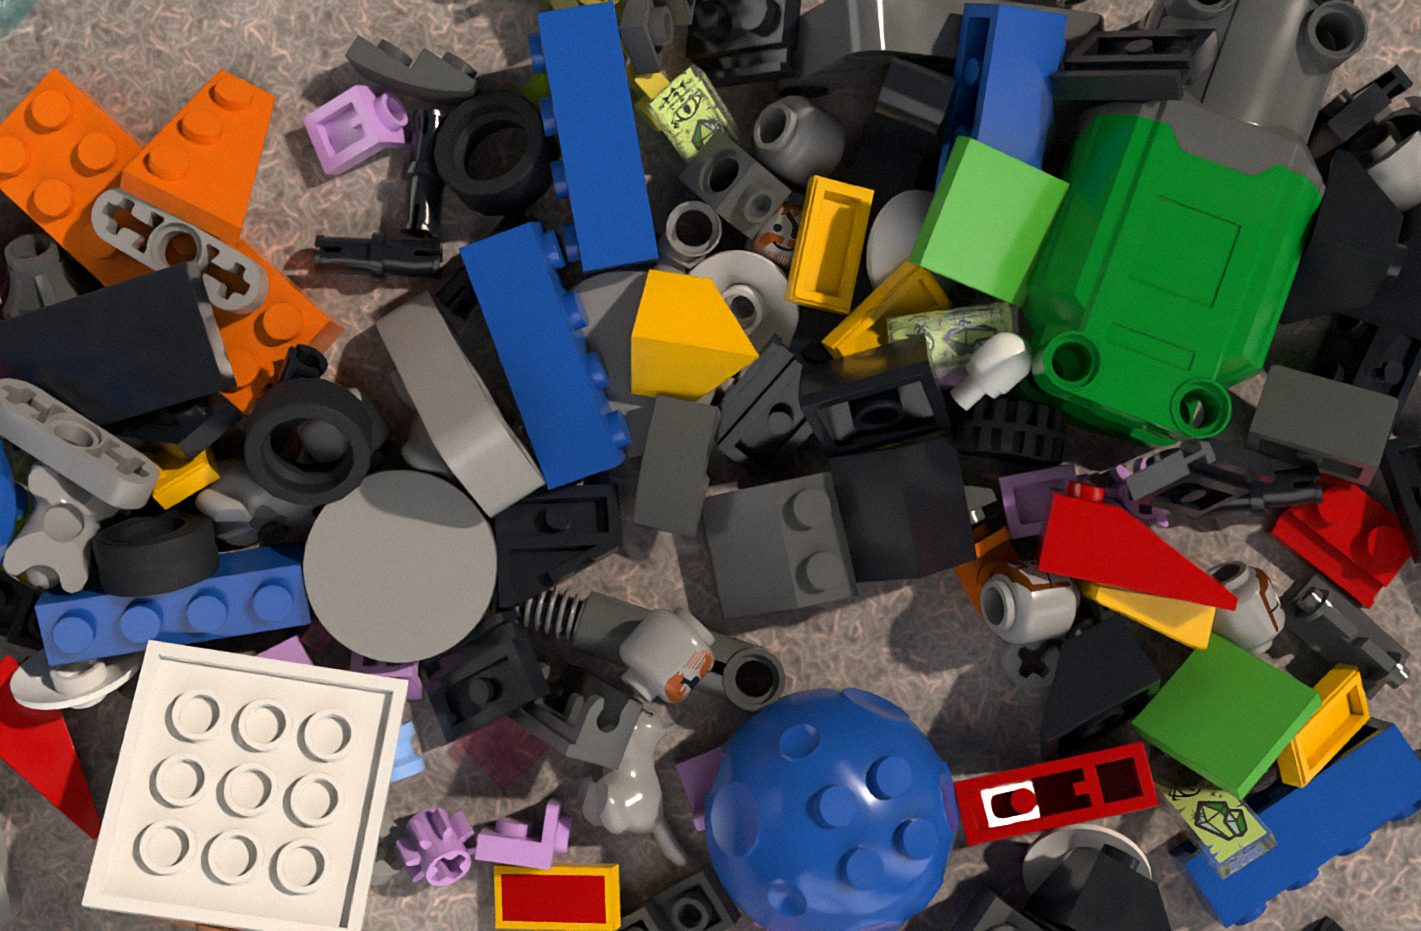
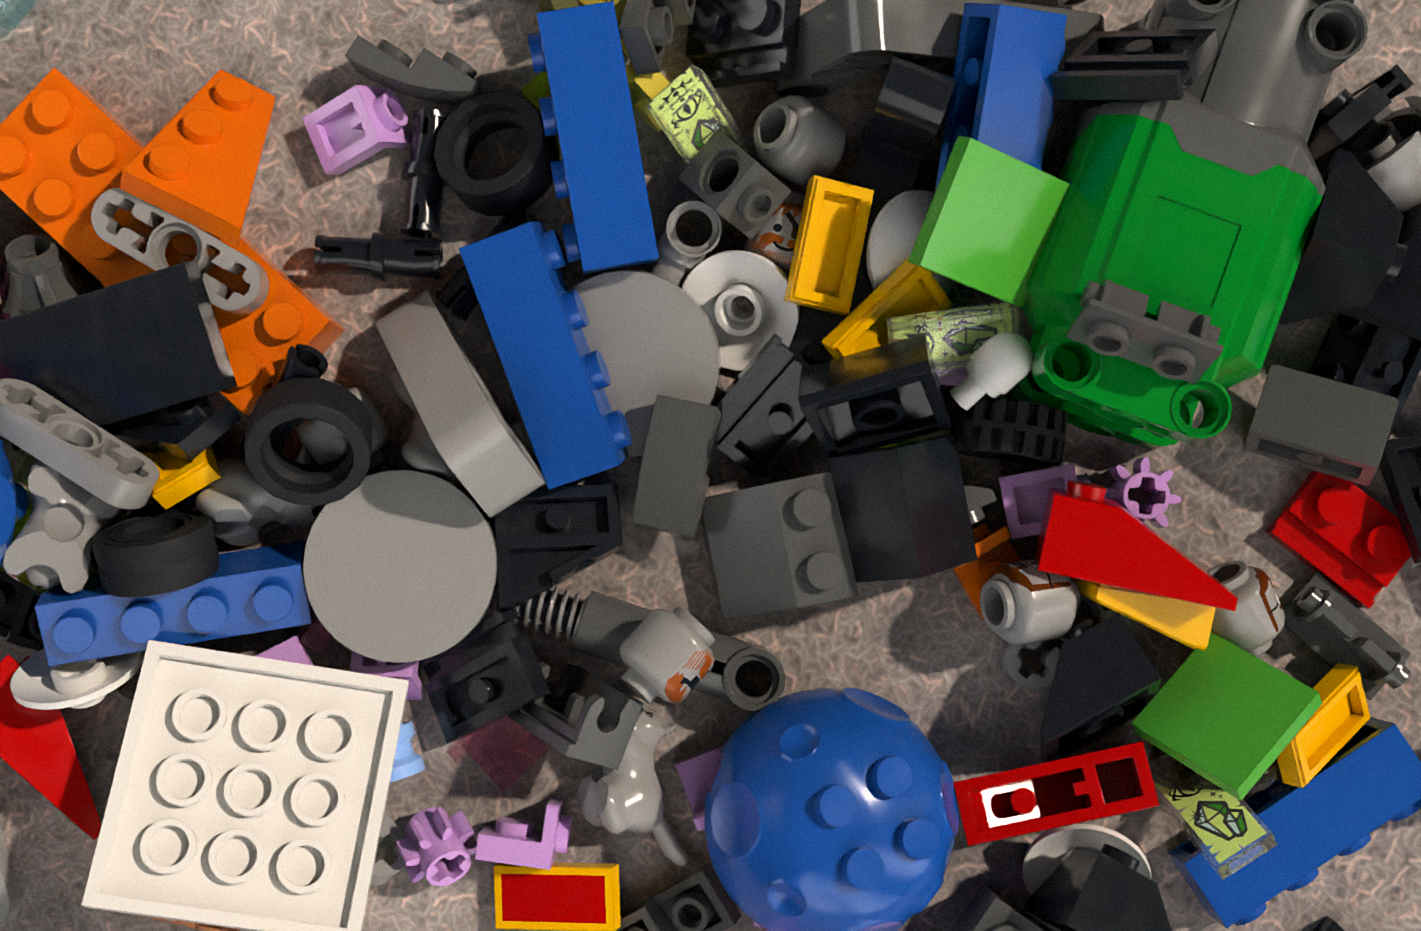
yellow slope [631,269,760,402] -> none
black plate [1125,437,1277,518] -> none
black pin [1192,464,1323,519] -> none
none -> dark grey hinge [1066,278,1224,384]

